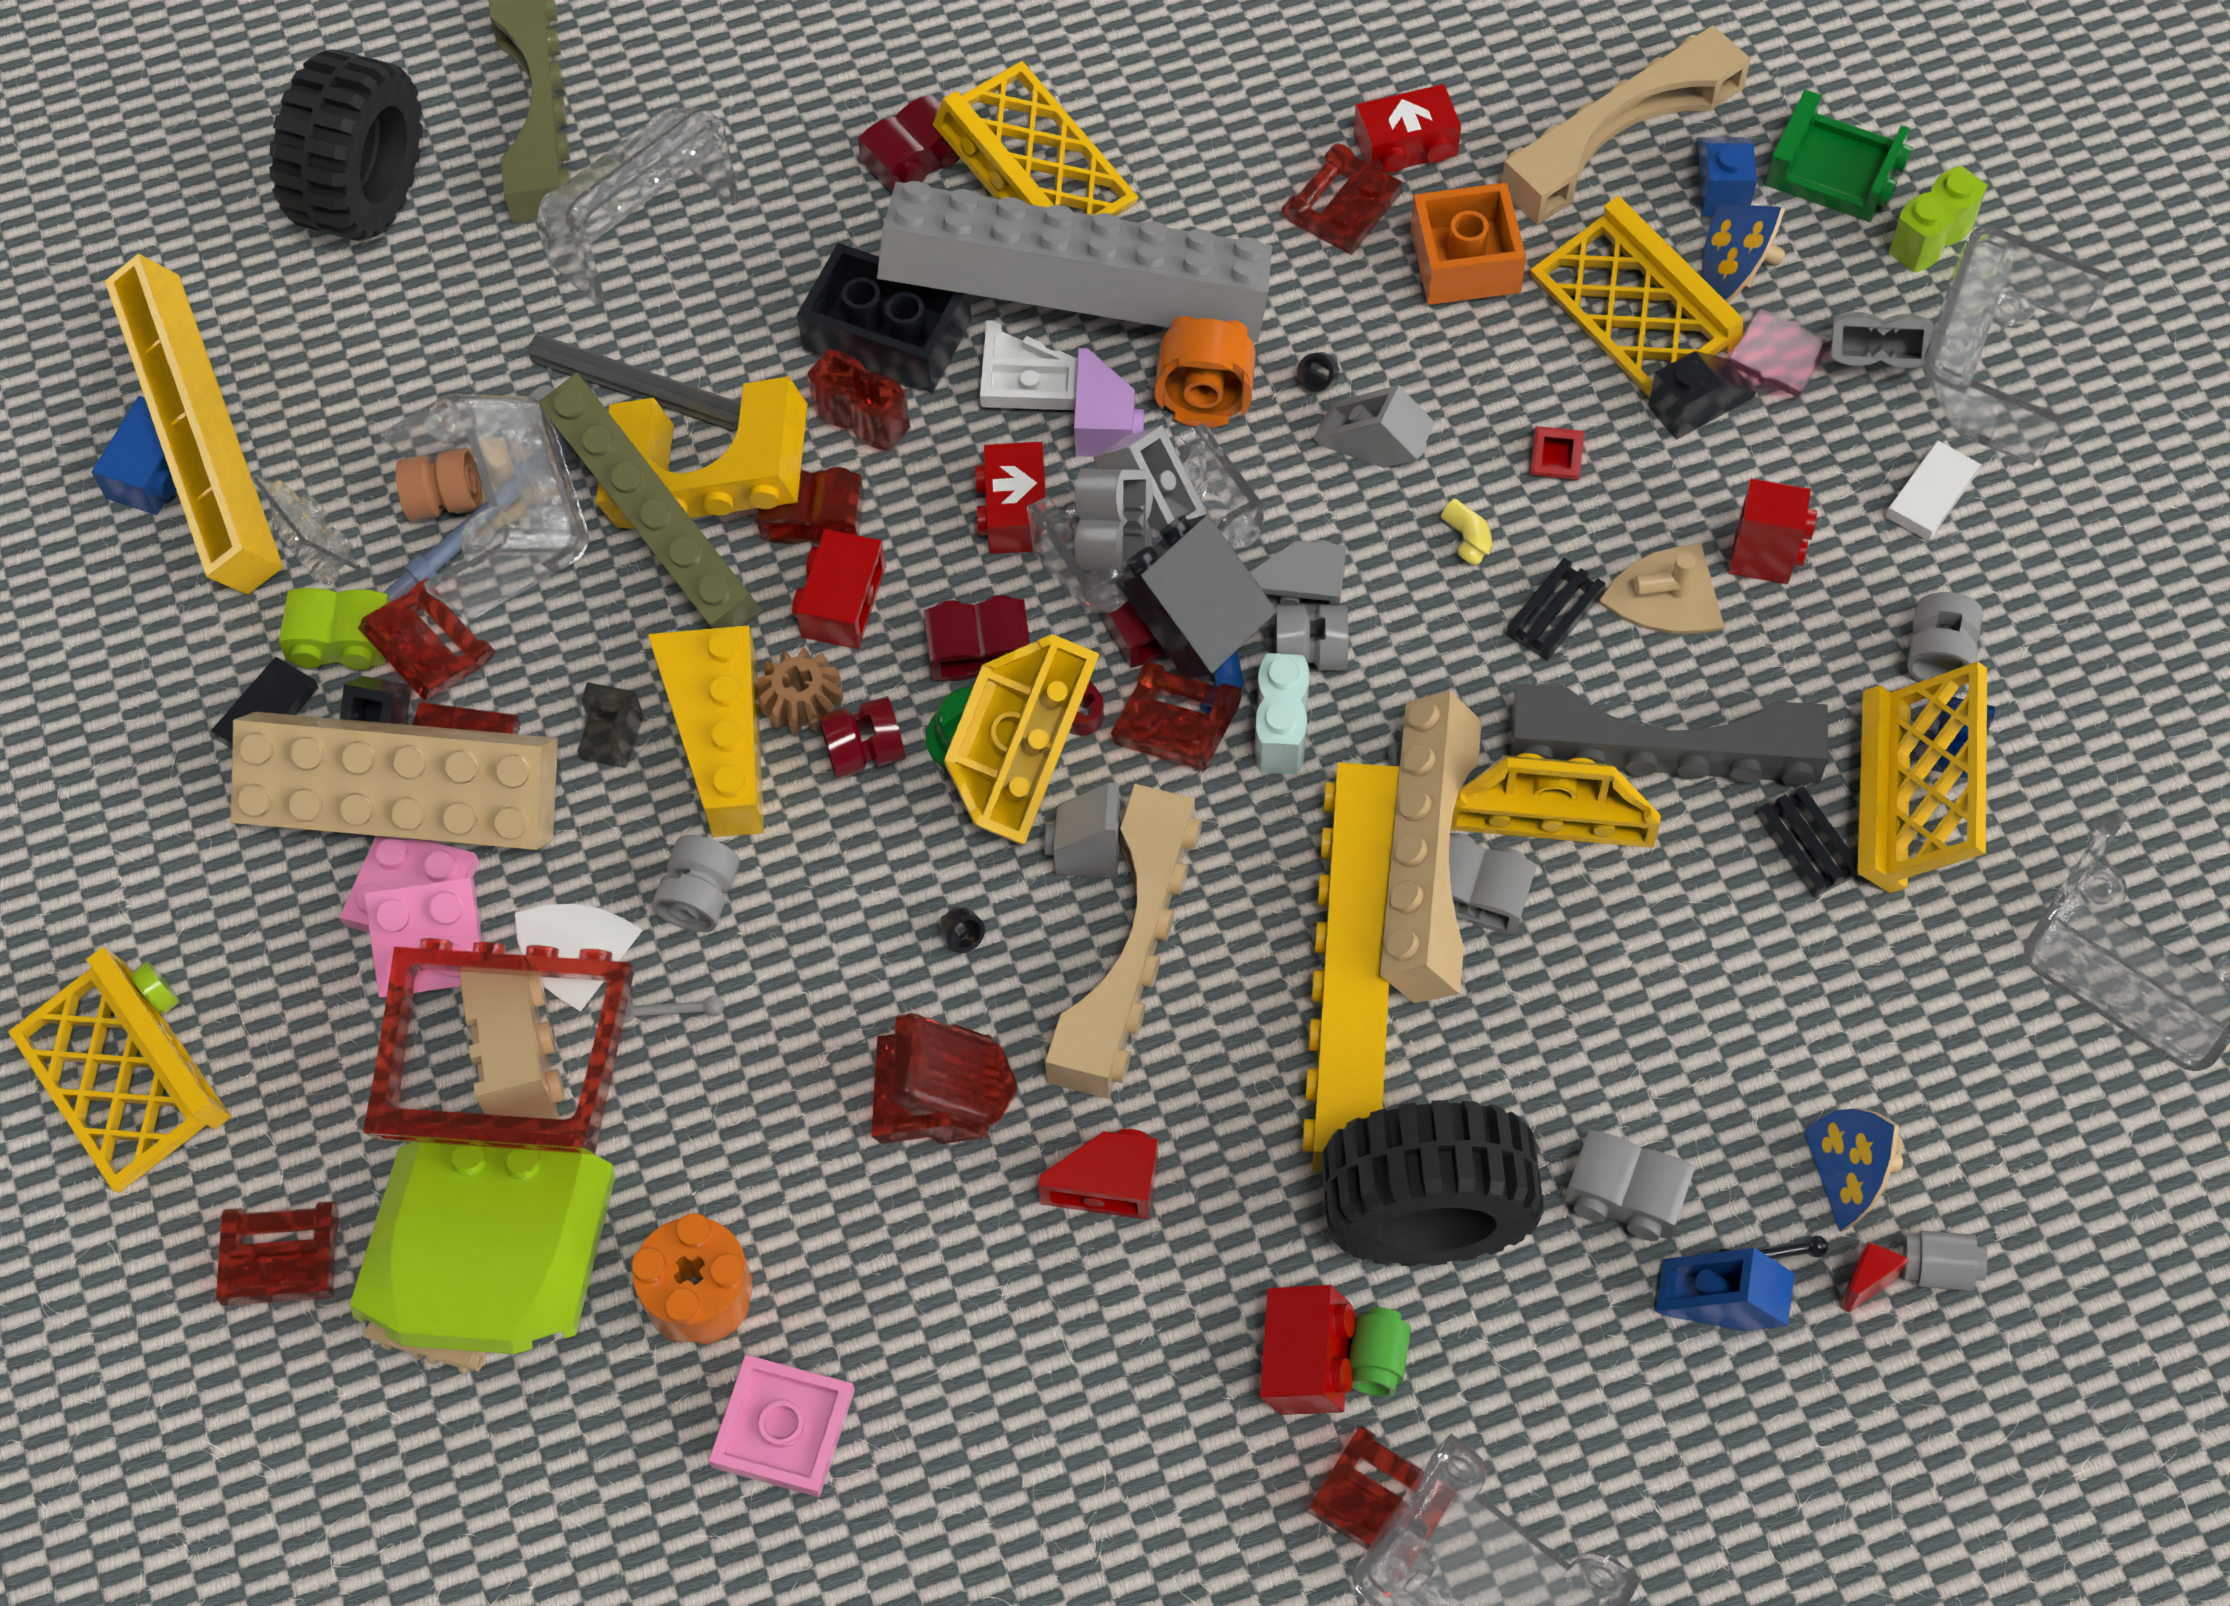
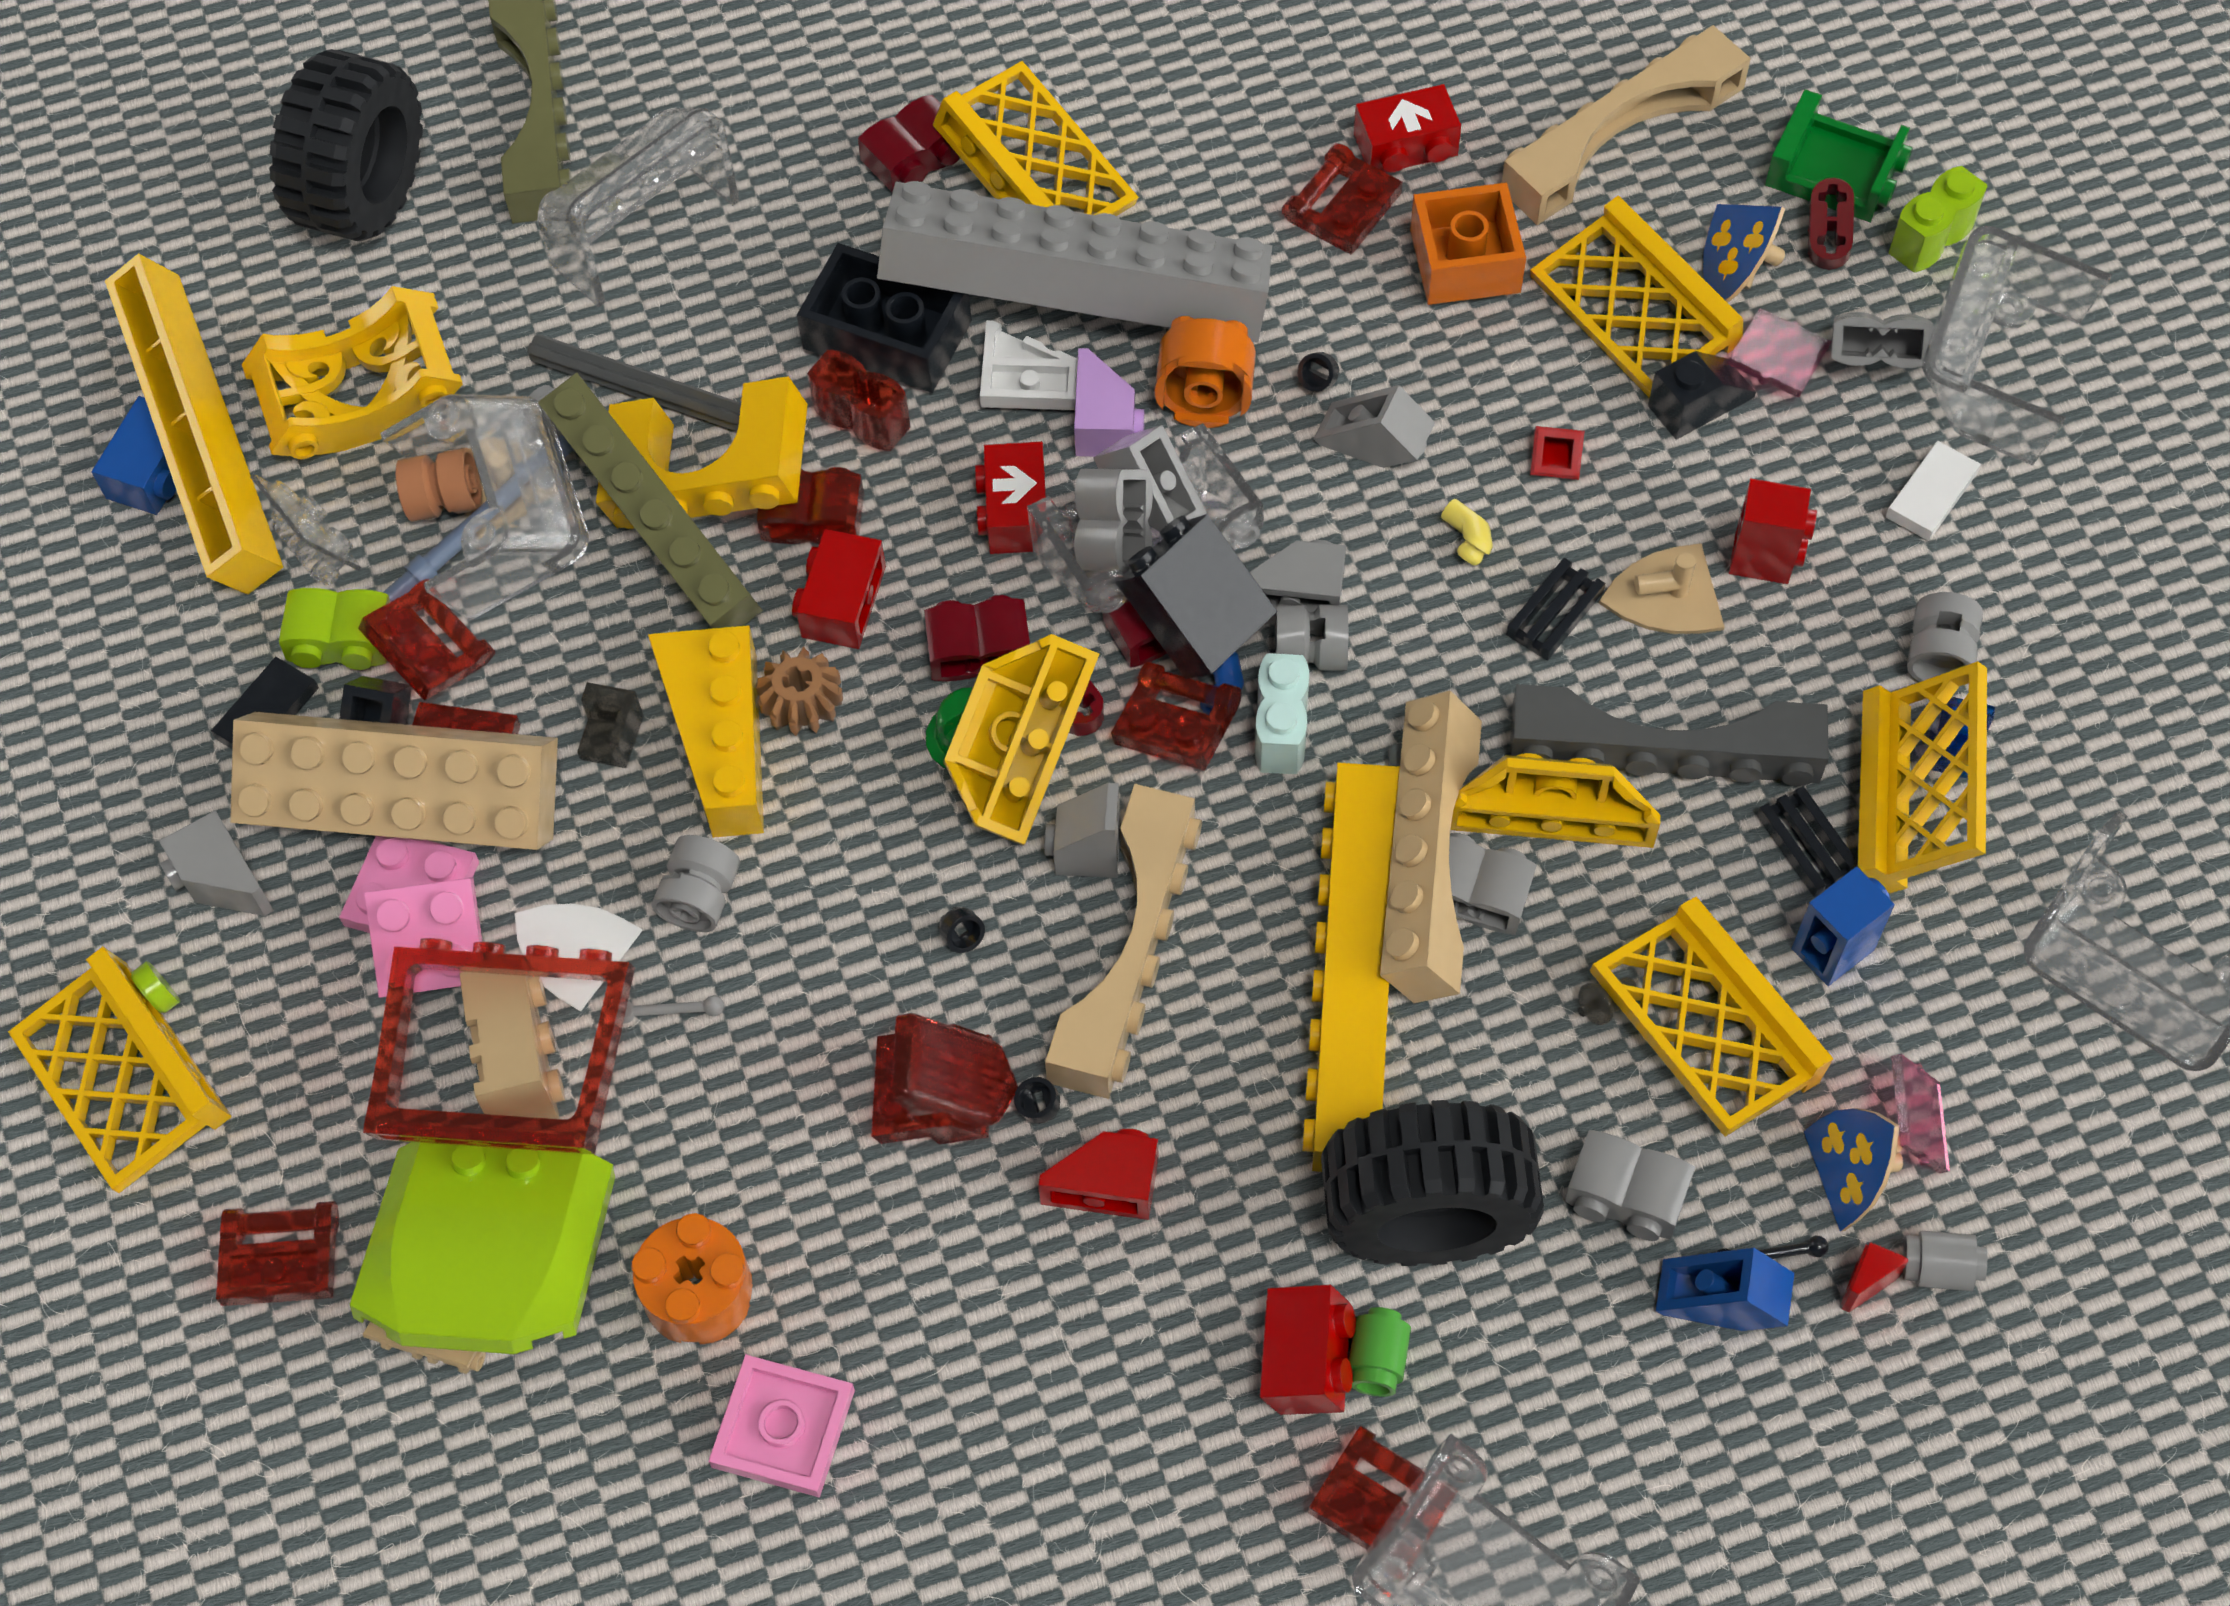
dark red wheel [818,696,906,779] -> none
blue slope [1696,137,1757,216] -> none
none -> light grey slope [159,810,274,916]
none -> yellow fence [242,286,463,459]
none -> black hinge [1014,1077,1060,1124]
none -> clear smoke hair [1578,977,1637,1025]
none -> yellow fence [1590,896,1834,1137]
none -> blue brick [1791,866,1895,986]
none -> dark red beam [1808,178,1854,270]
none -> clear pink piece [1891,1053,1950,1174]

